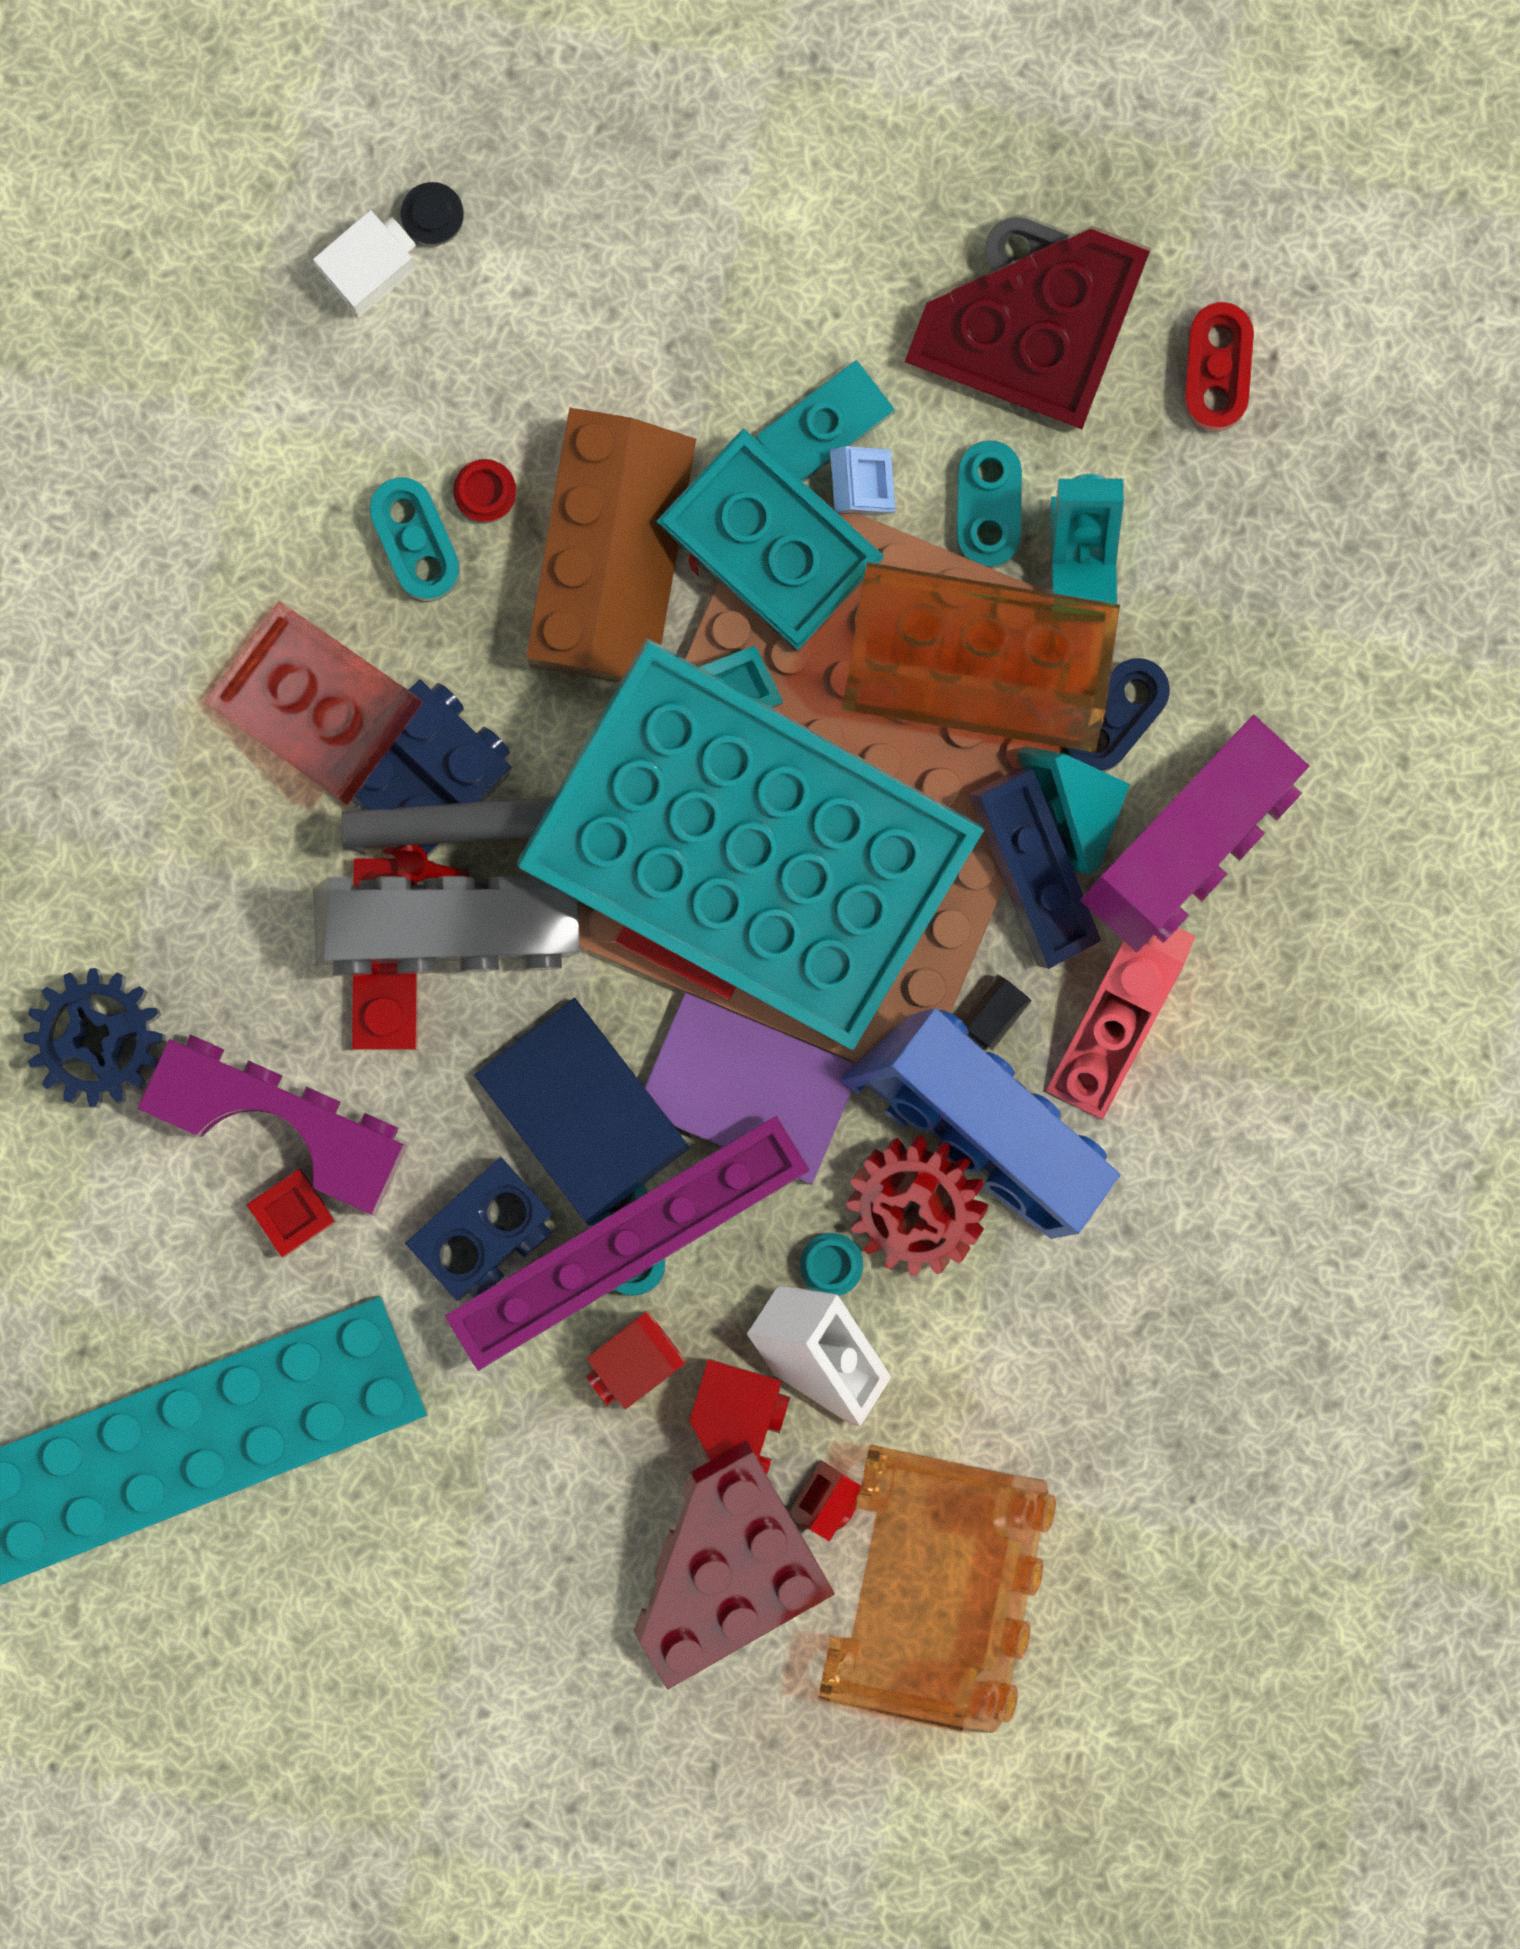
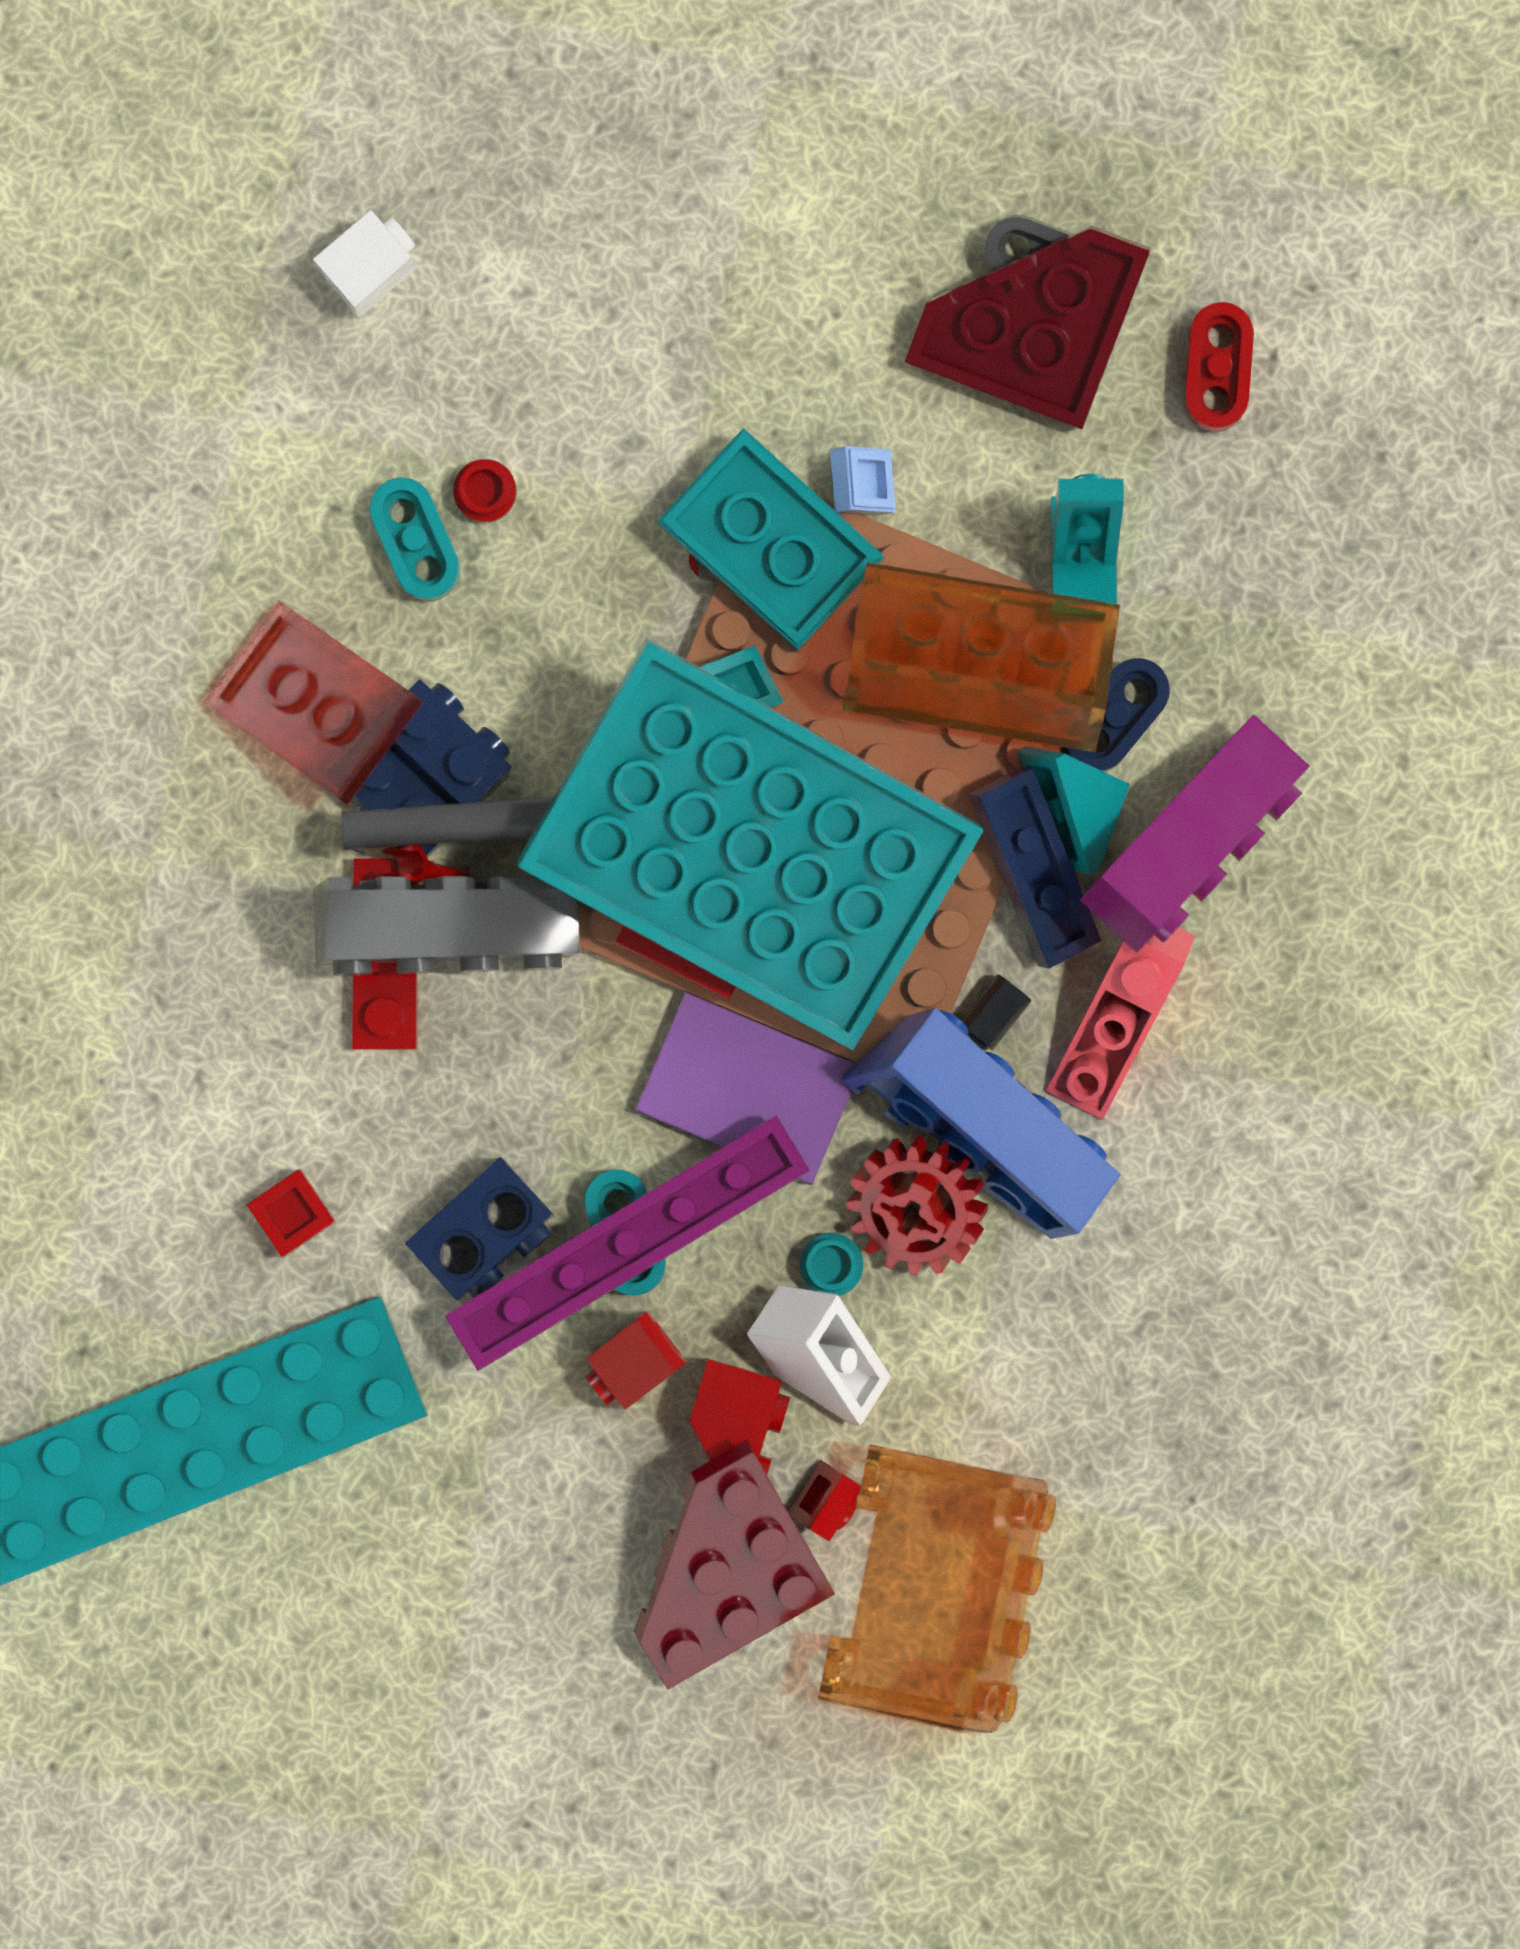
dark blue gear [24,968,166,1108] -> none
magenta arch [137,1034,407,1216] -> none
black plate [400,182,464,246] -> none
dark blue tile [474,997,690,1226] -> none
dark orange slope [526,407,697,682] -> none
teal plate [756,360,895,482] -> none
teal plate [957,440,1022,569] -> none

